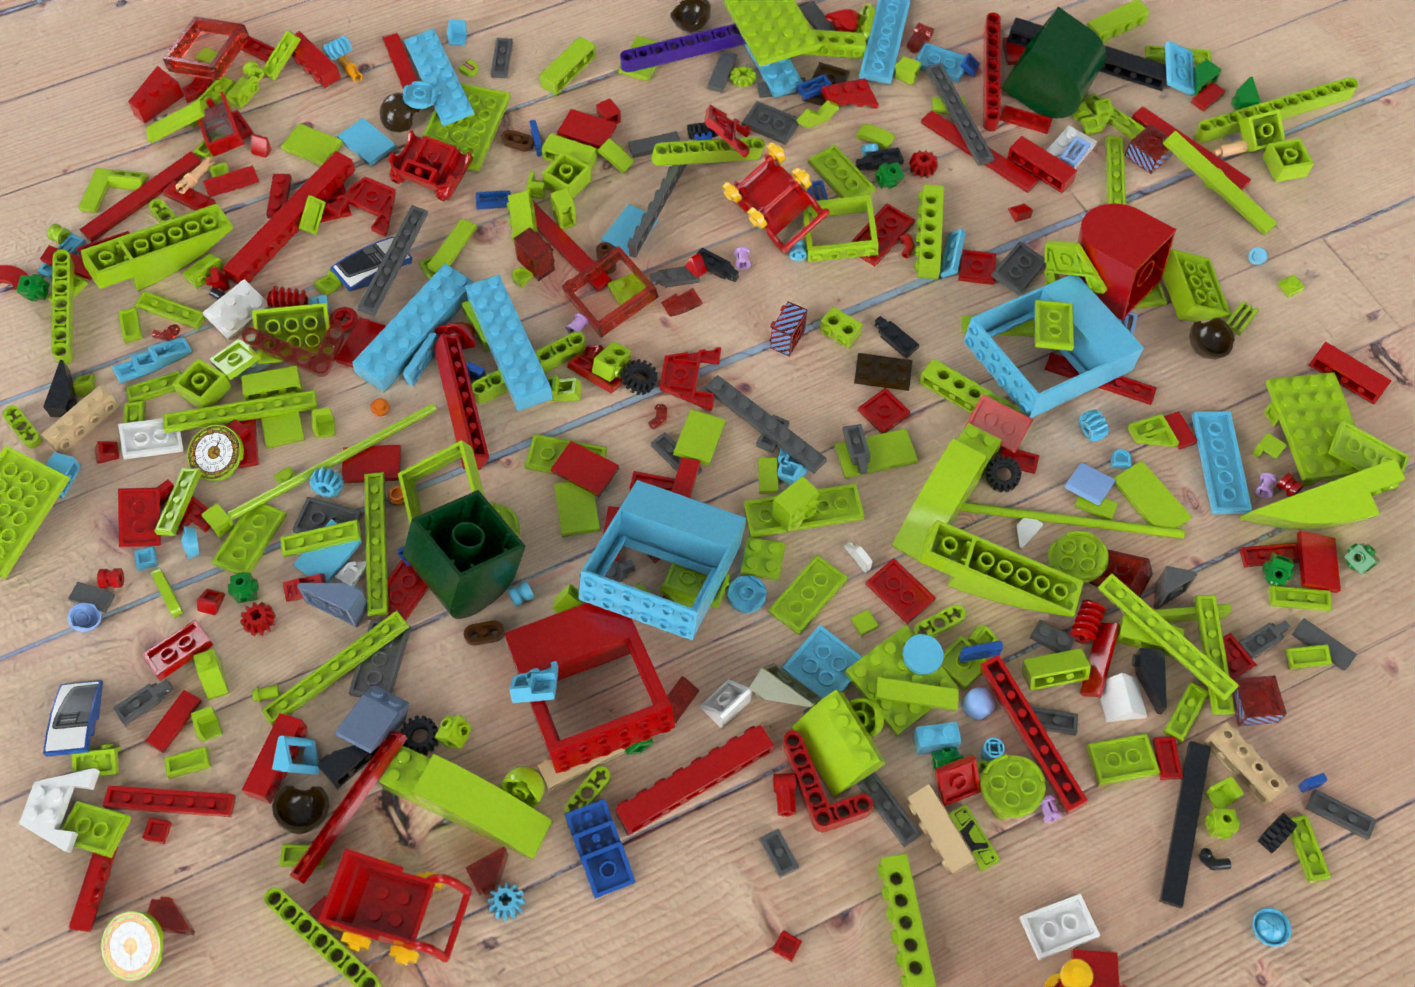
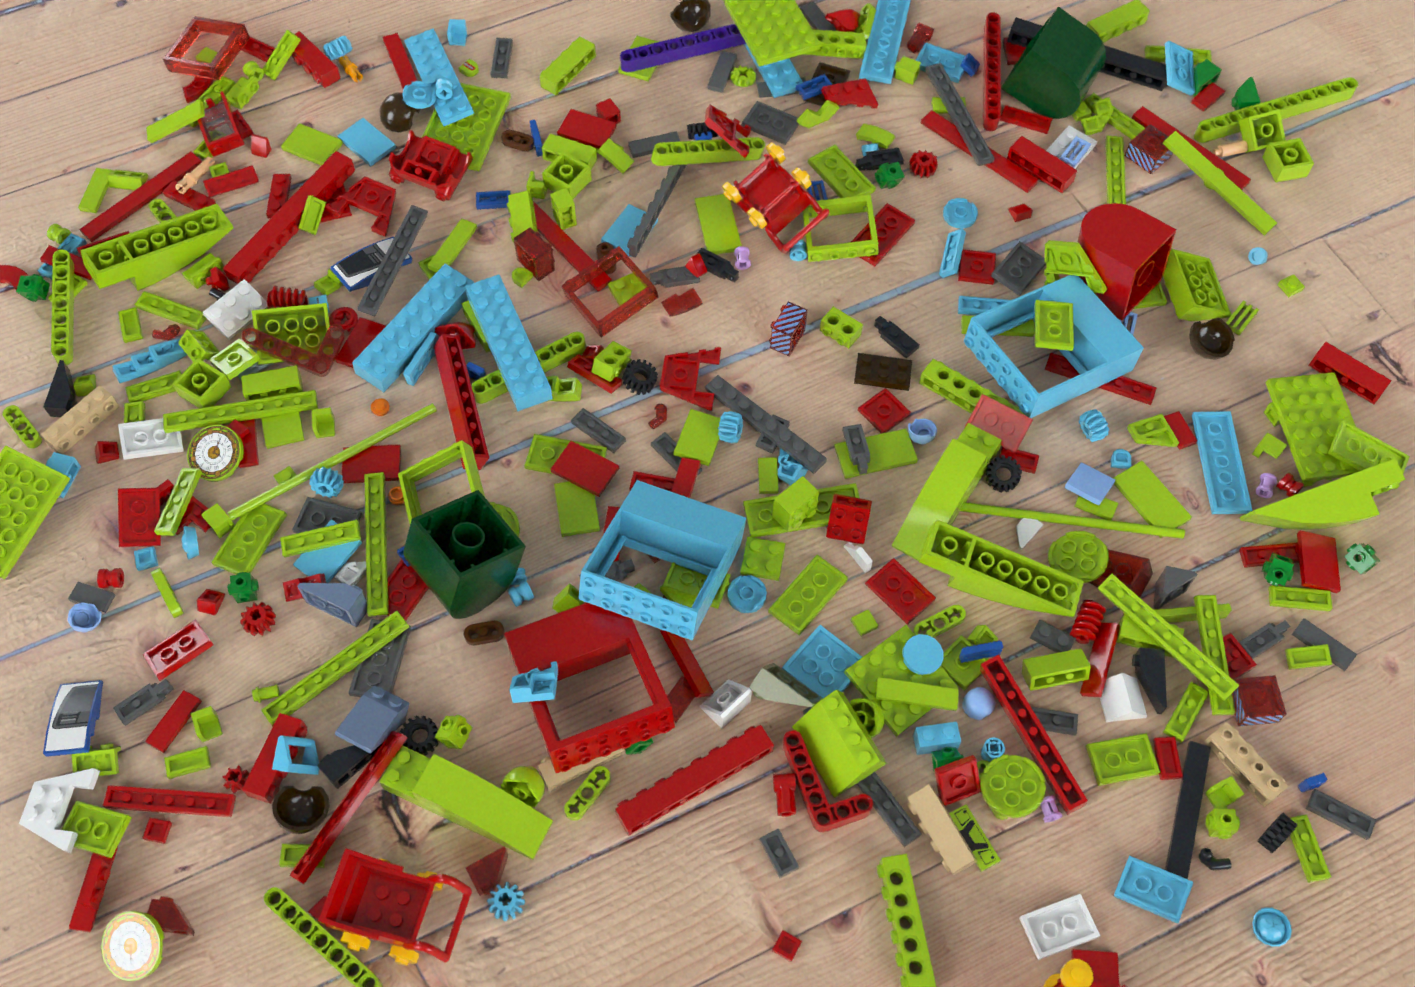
red wedge [128,66,184,124] -> none
lime slope [193,649,229,700] -> none
blue slope [564,798,636,899] -> none
lavender bush [565,313,589,334] -> none
red arm [899,233,915,258] -> none
lime brick [914,184,944,279] -> none
none -> lime bracket [178,329,220,362]
none -> red gear [222,765,250,794]
none -> medium azure wheel [436,78,453,100]
none -> medium azure bush [511,568,527,585]
none -> dark grey tile [571,408,626,453]
none -> red tile [660,630,714,698]
none -> lime tile [695,194,742,255]
none -> medium azure gear [718,411,743,443]
none -> red bracket [826,494,872,544]
none -> light blue hair [908,418,937,445]
none -> medium azure tile [943,198,978,229]
none -> medium azure tile [958,296,1011,315]
none -> medium azure tile [1114,855,1193,924]

